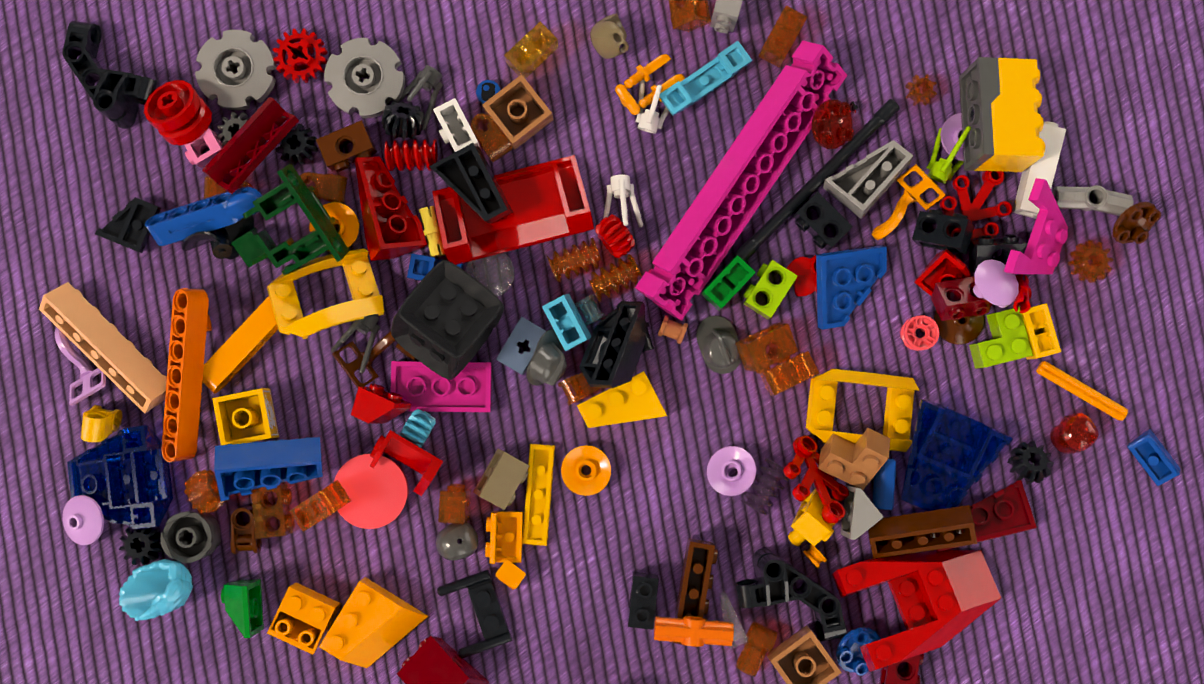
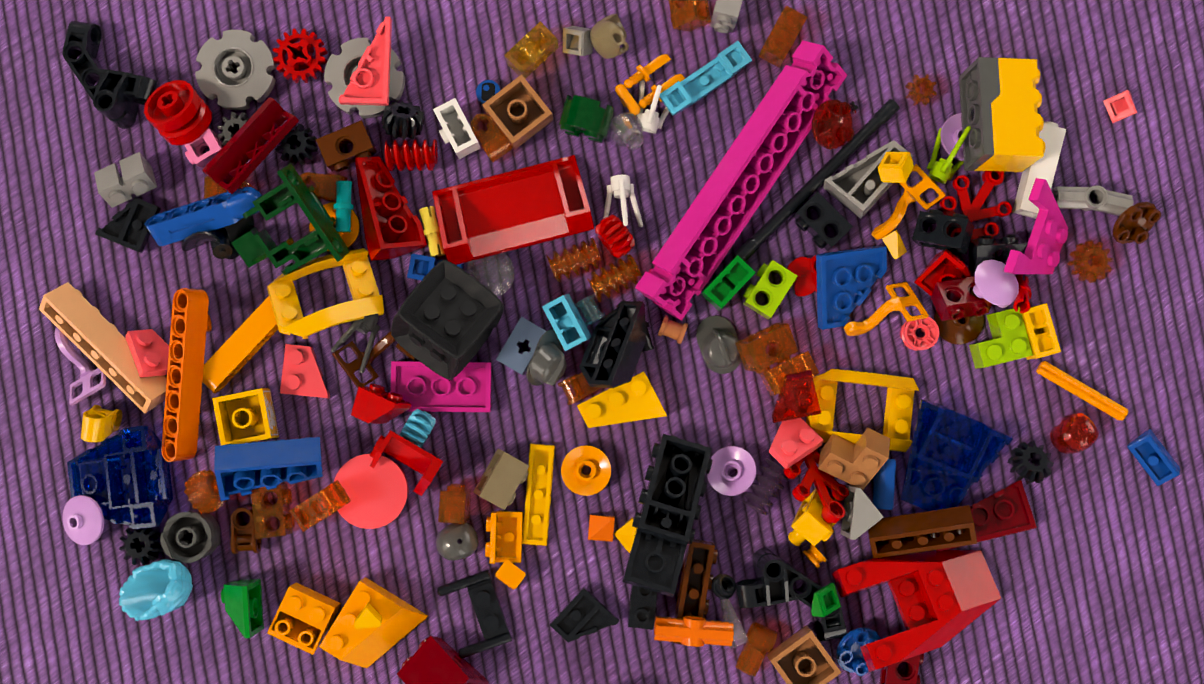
dark grey plant [393,65,443,130] -> none
black wedge [429,143,513,224] -> none
none -> light grey piece [94,152,157,208]
none -> coral wing [125,329,169,378]
none -> coral wing [280,344,330,398]
none -> teal pin [333,181,354,232]
none -> coral wing [339,17,392,106]
none -> yellow slope [354,603,382,629]
none -> black wing [550,587,619,643]
none -> dark green brick [559,95,614,143]
none -> light grey slope [563,26,593,56]
none -> orange slope [588,514,615,542]
none -> clear piece [609,112,644,150]
none -> yellow slope [614,517,636,553]
none -> black wedge [622,434,713,597]
none -> black plate [712,574,736,600]
none -> coral wing [769,408,824,469]
none -> clear red wing [772,370,821,423]
none -> green slope [811,583,841,617]
none -> light orange piece [844,282,929,336]
none -> yellow slope [878,152,914,183]
none -> yellow slope [882,230,907,259]
none -> coral slope [1103,90,1137,123]

